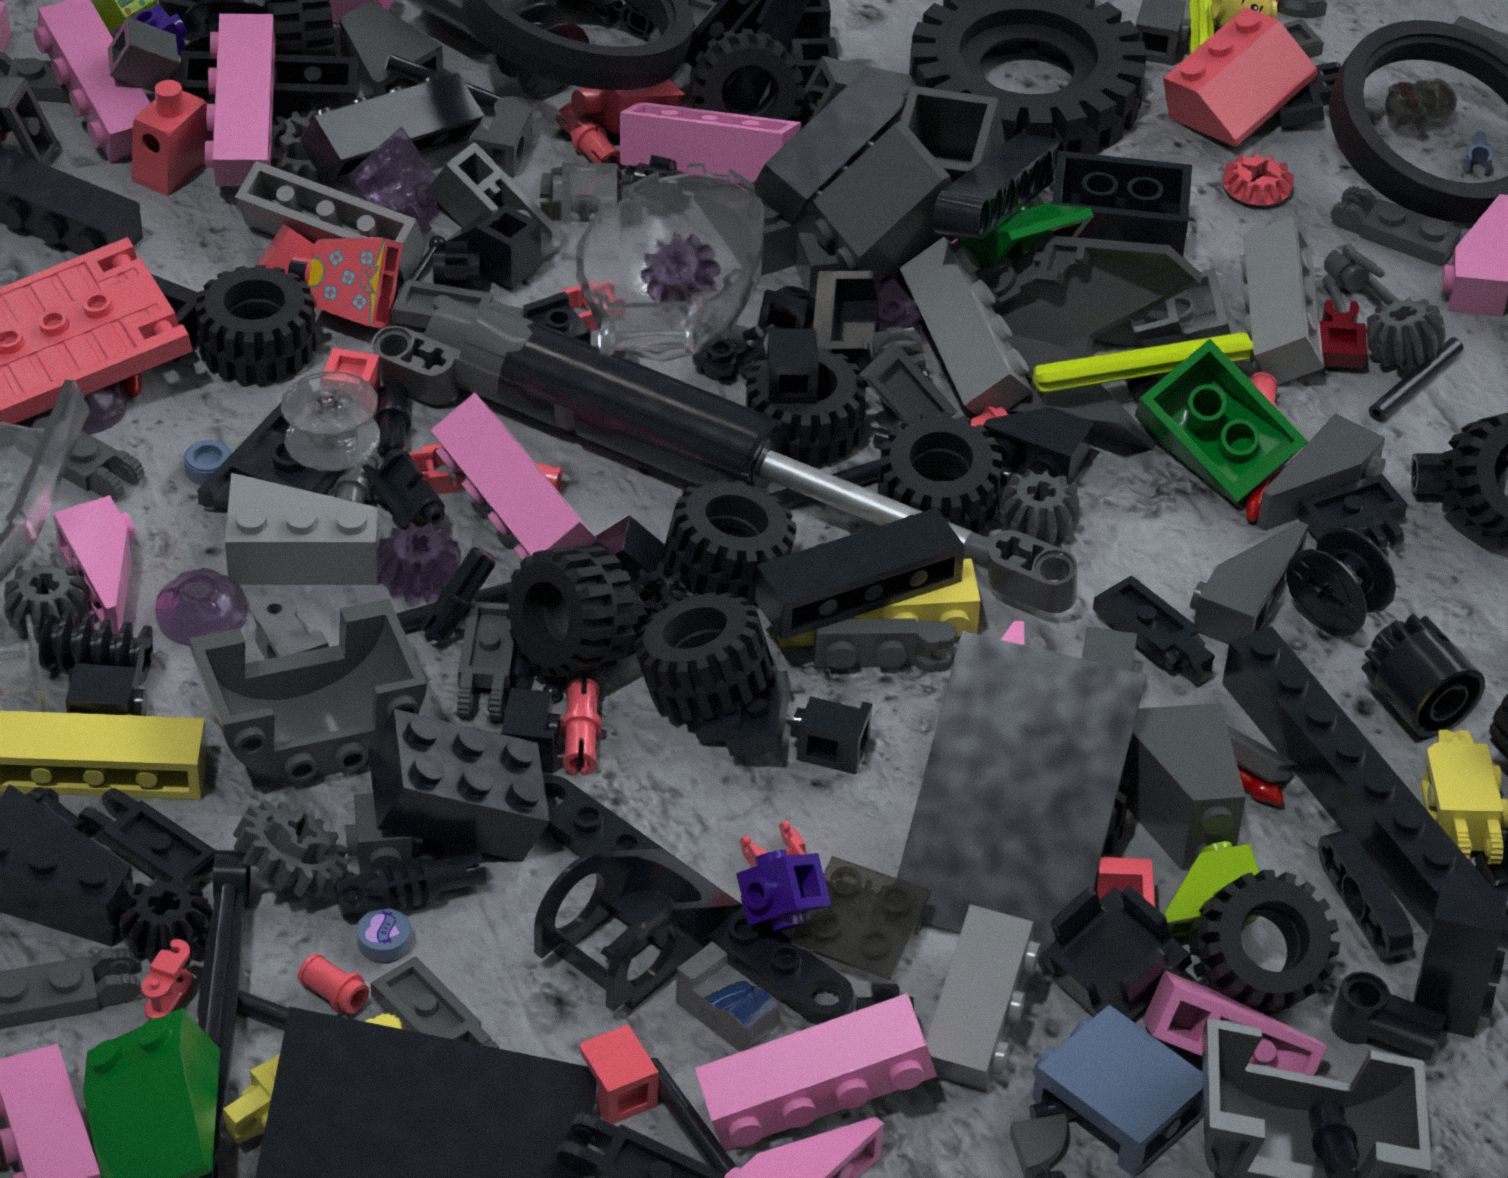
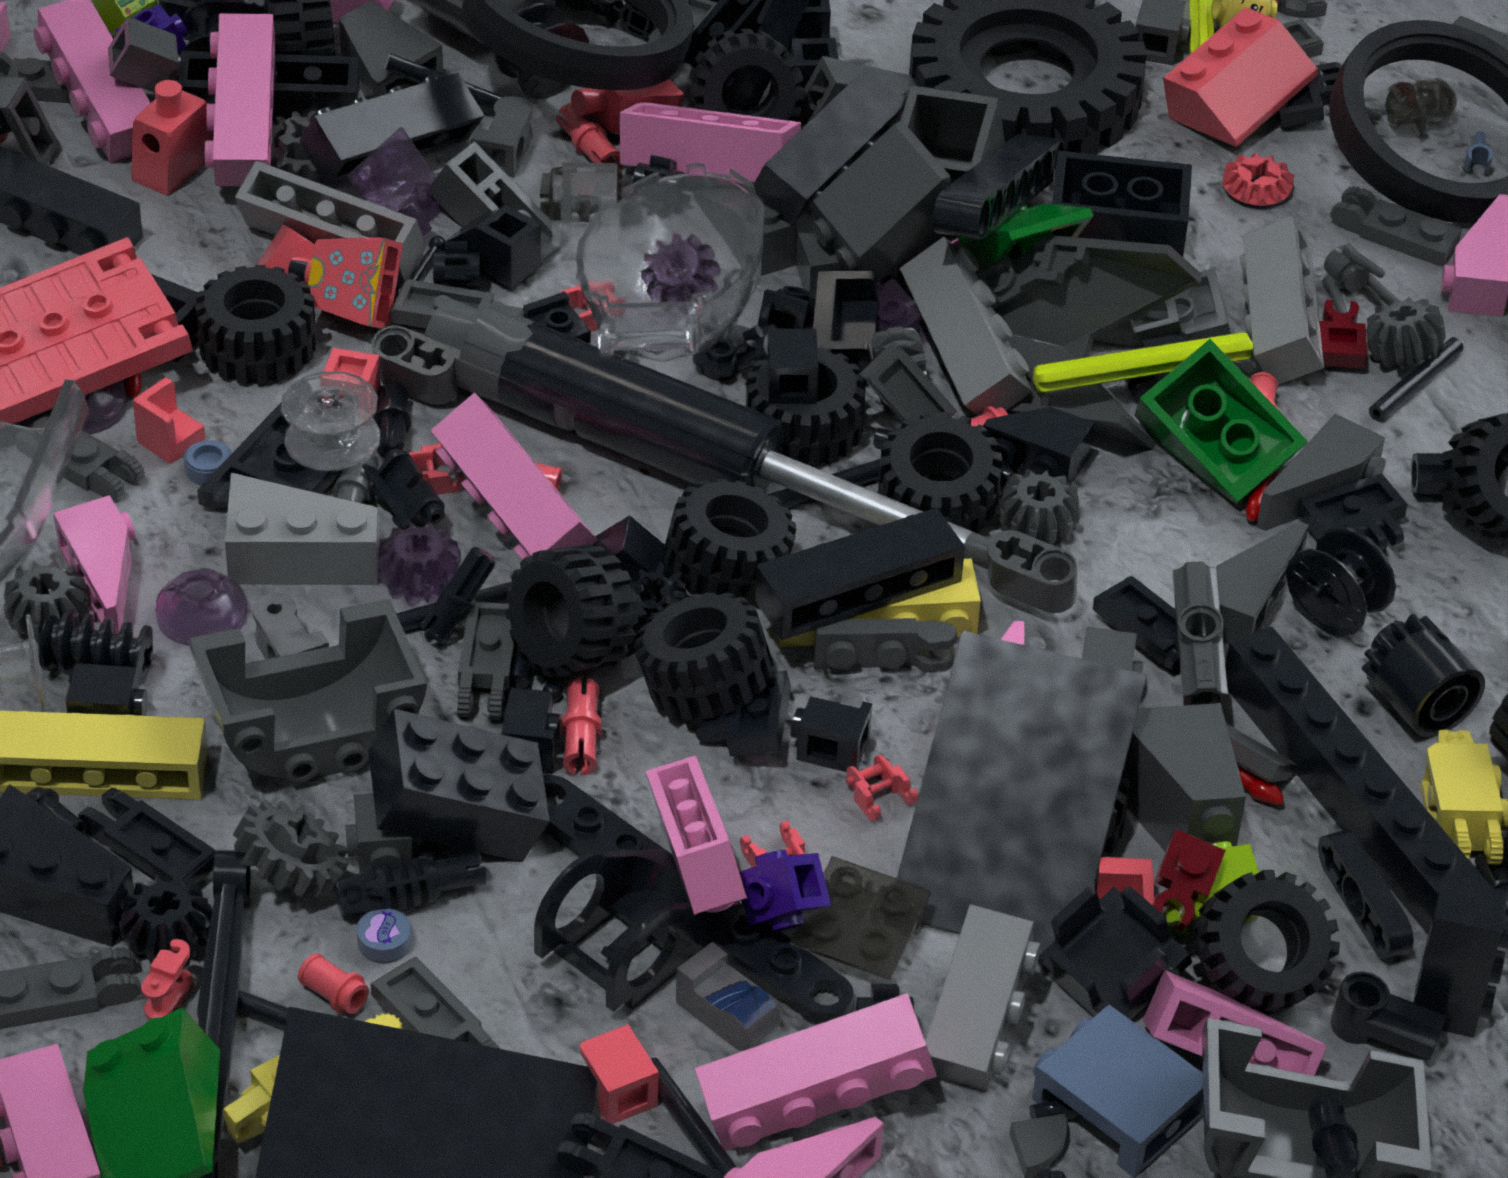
none -> coral panel [133,377,205,464]
none -> bright pink brick [646,755,747,914]
none -> coral piece [846,754,918,821]
none -> dark red plate [1152,829,1226,932]
none -> dark grey piece [1172,561,1228,706]

